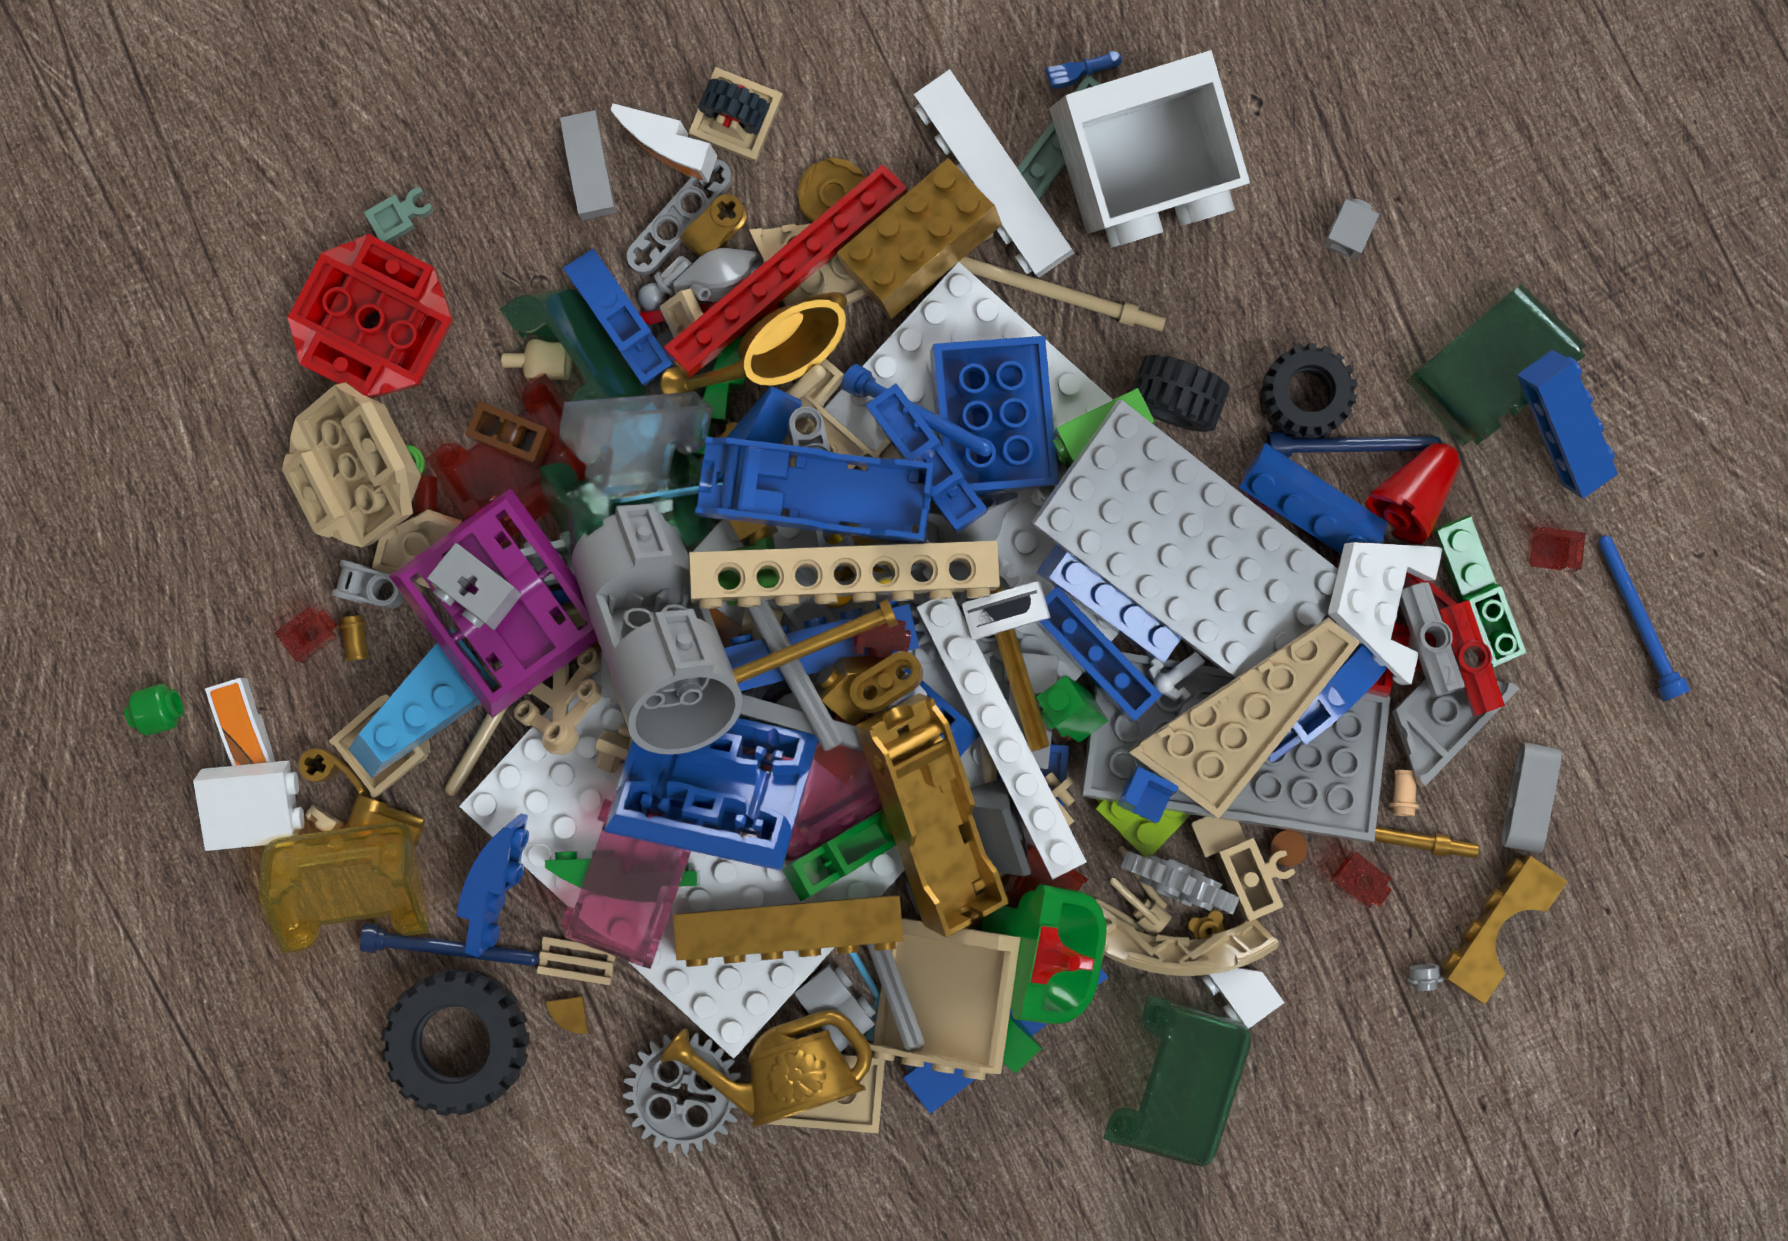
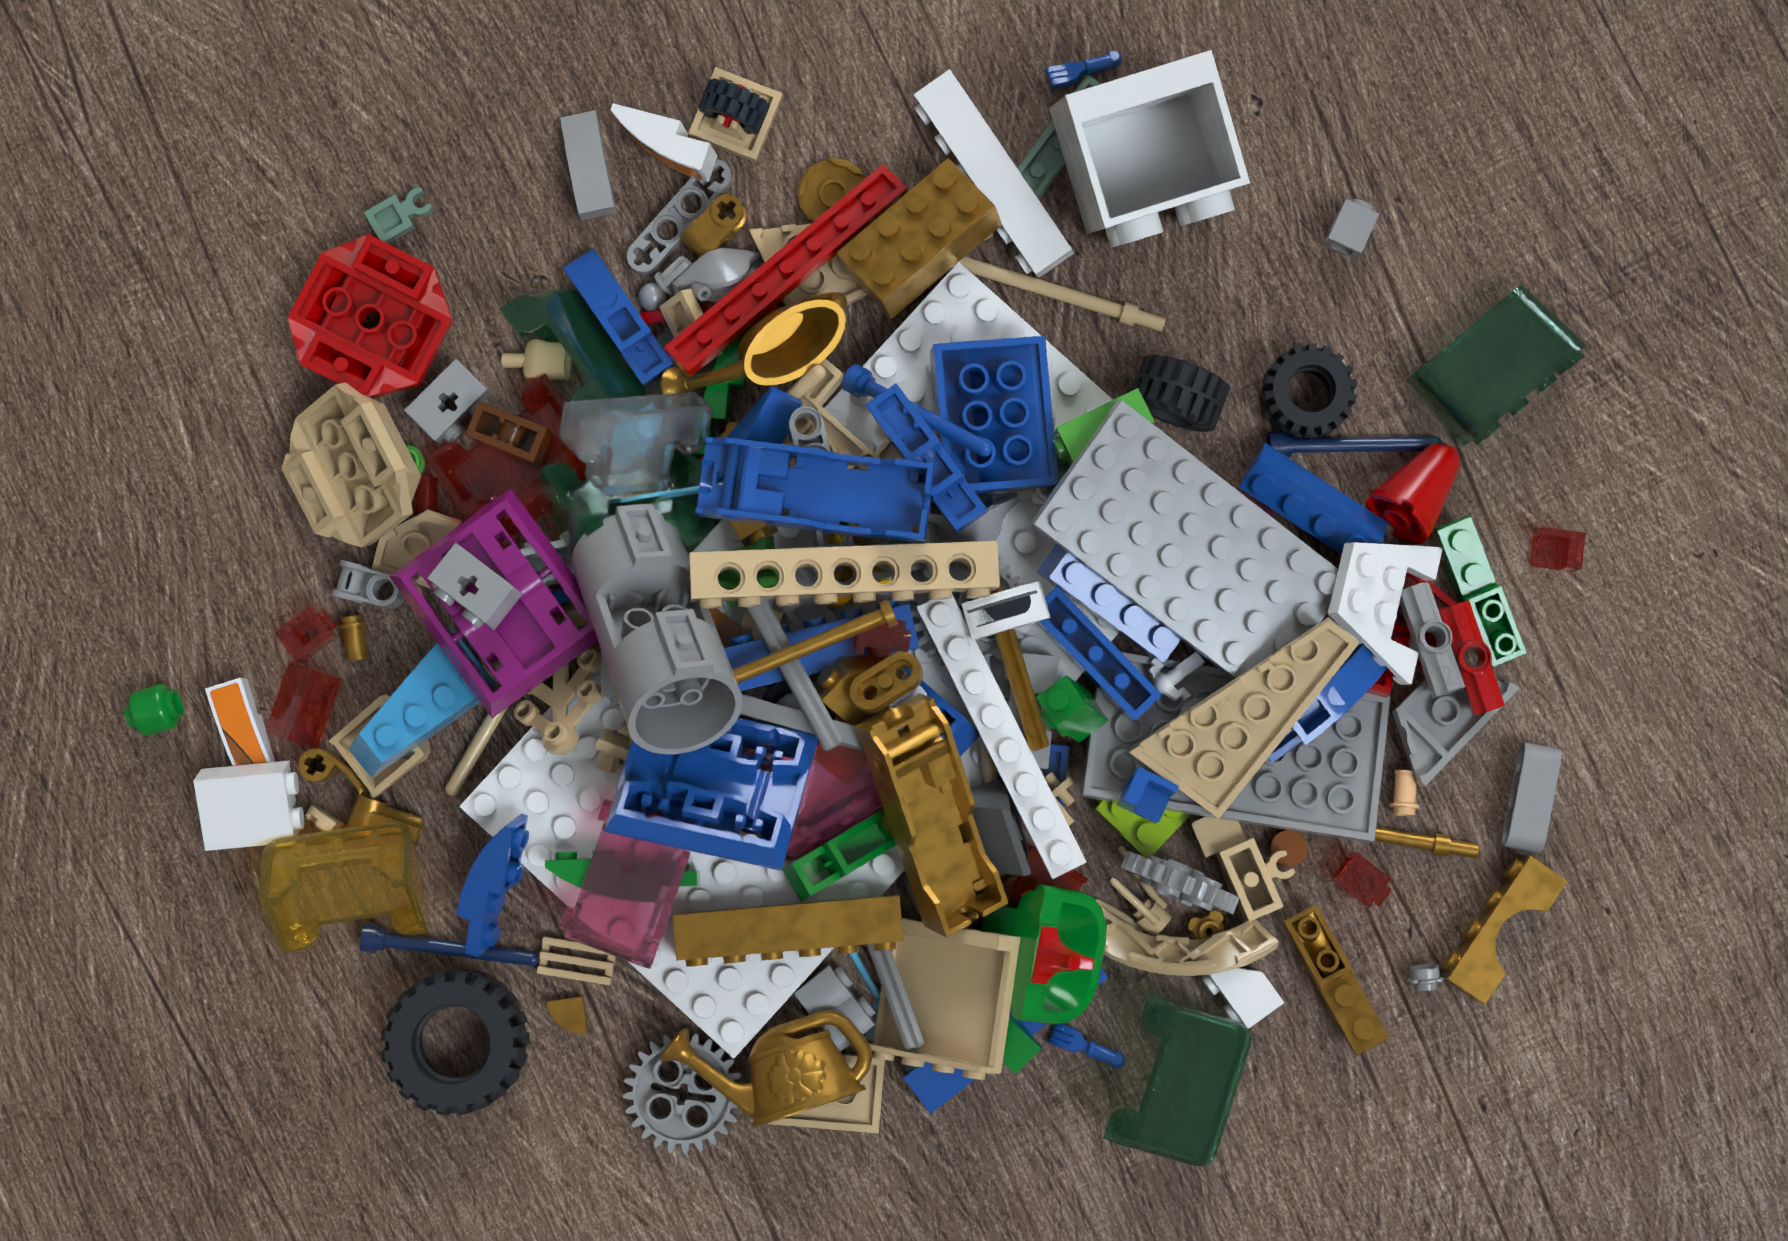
blue brick [1517,350,1618,499] -> none
blue piece [1598,535,1691,702] -> none
none -> clear red panel [266,662,342,748]
none -> light grey brick [404,359,492,445]
none -> blue piece [1047,1024,1125,1068]
none -> pearl gold slope [1283,904,1390,1056]

